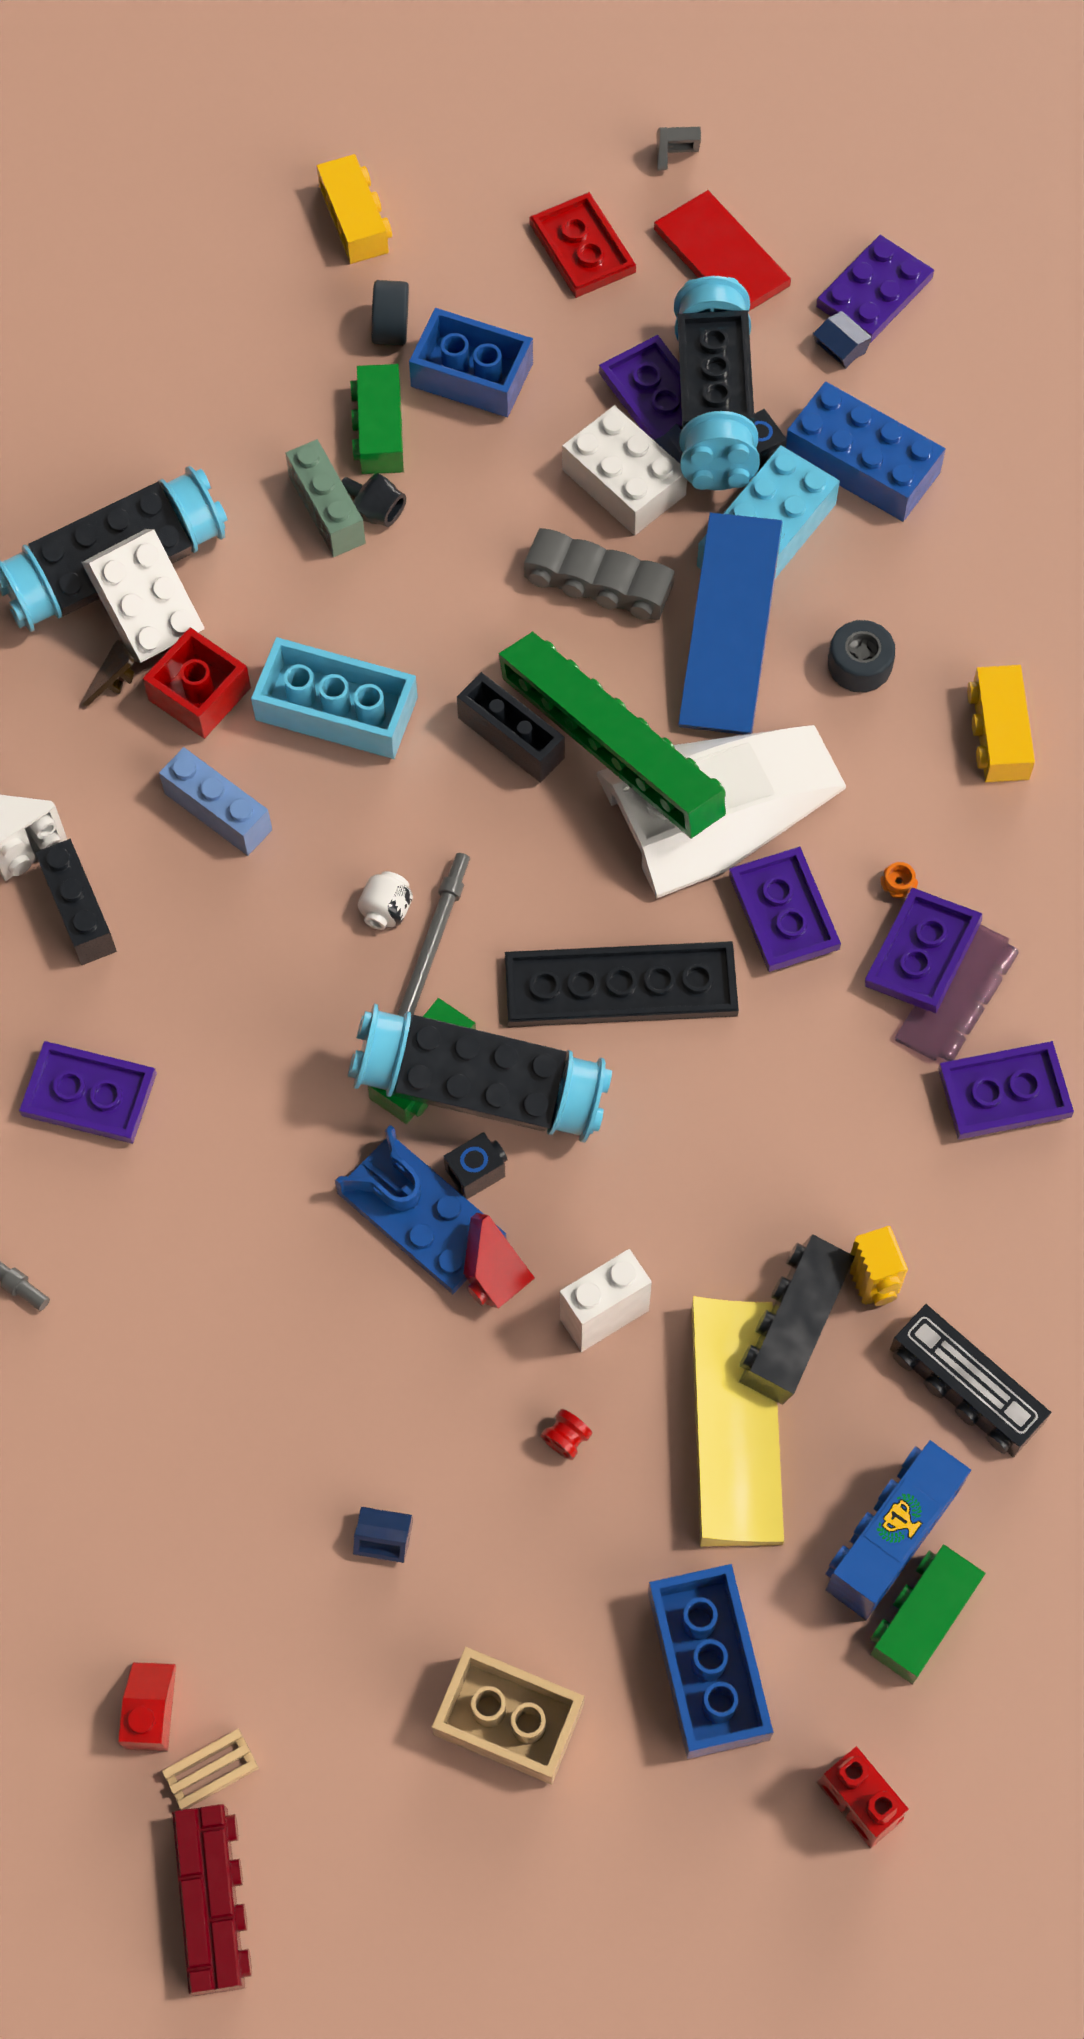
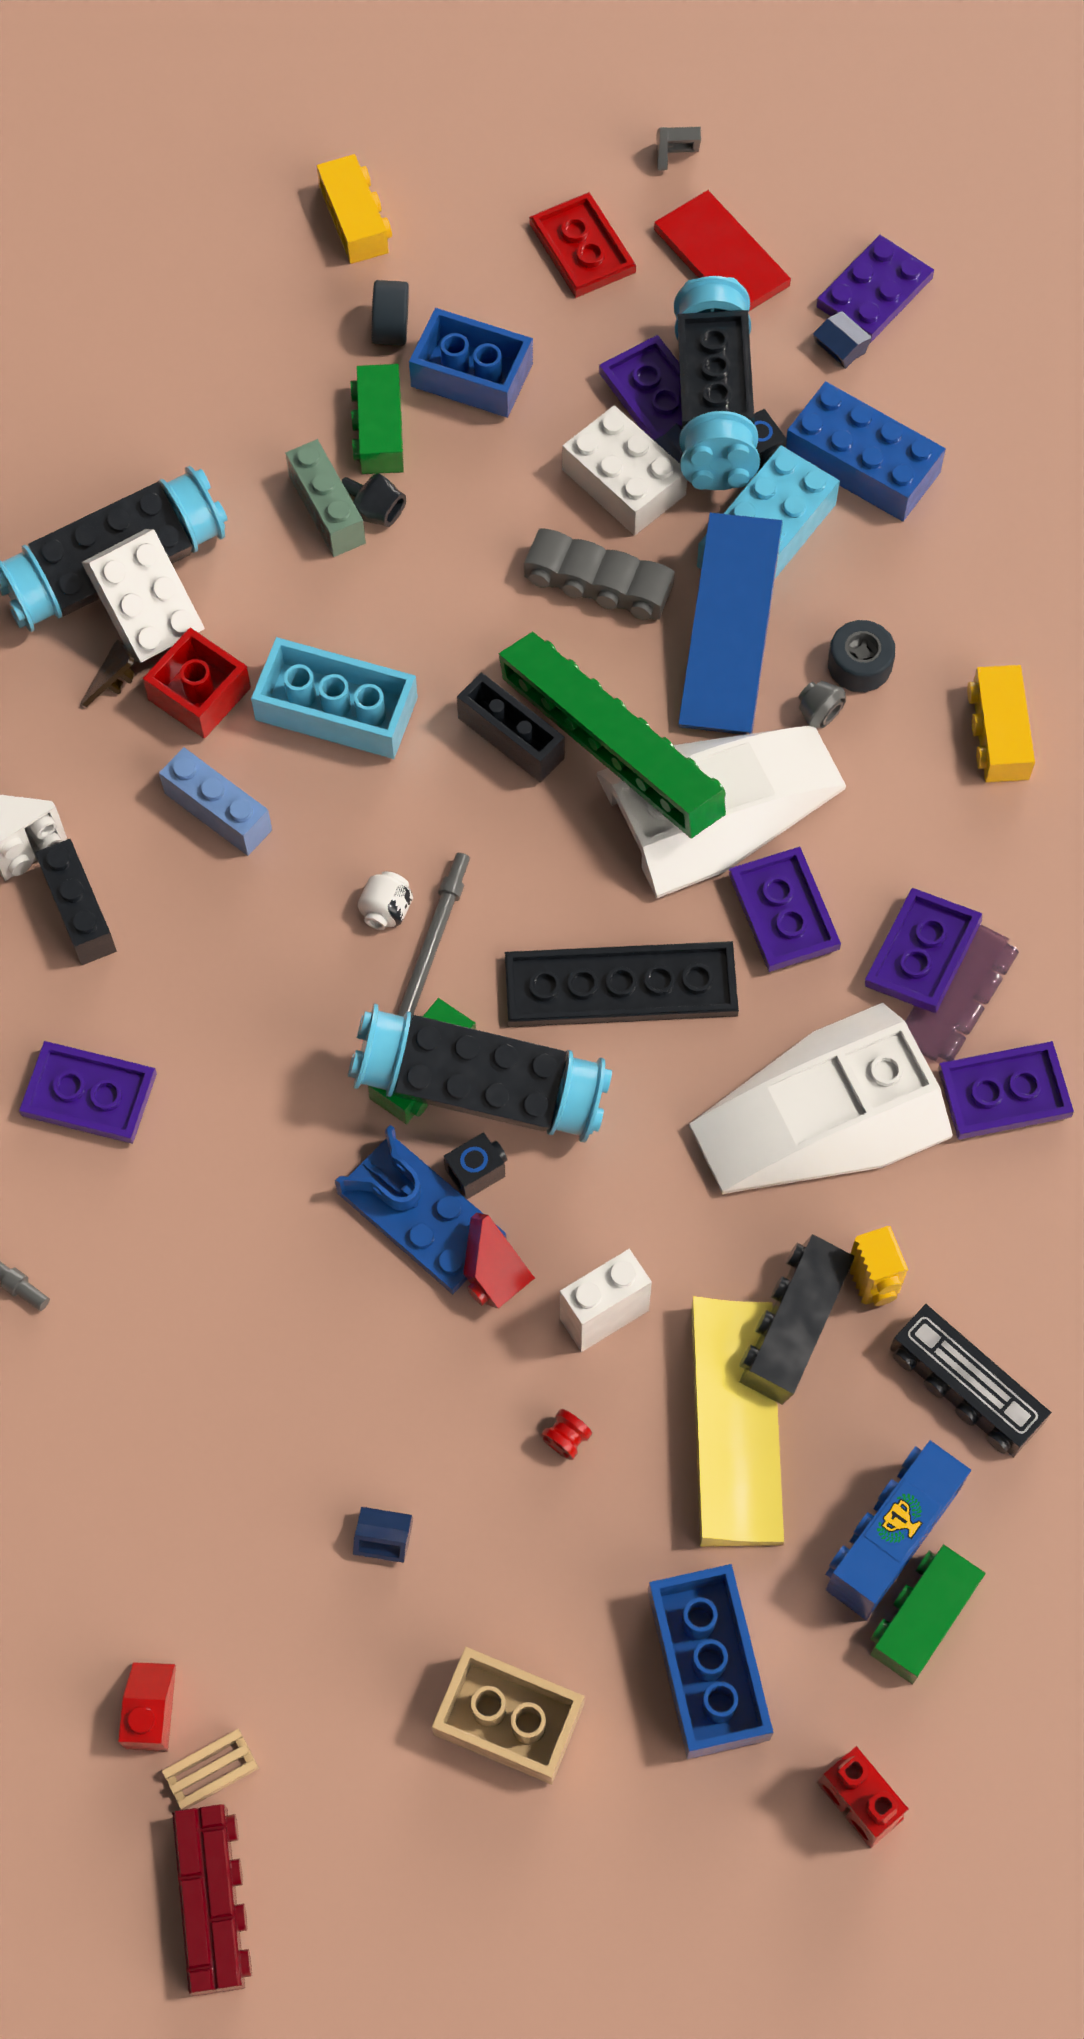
orange plate [880,862,918,898] -> none
none -> white wedge [689,1003,953,1194]
none -> dark grey cone [799,681,846,729]

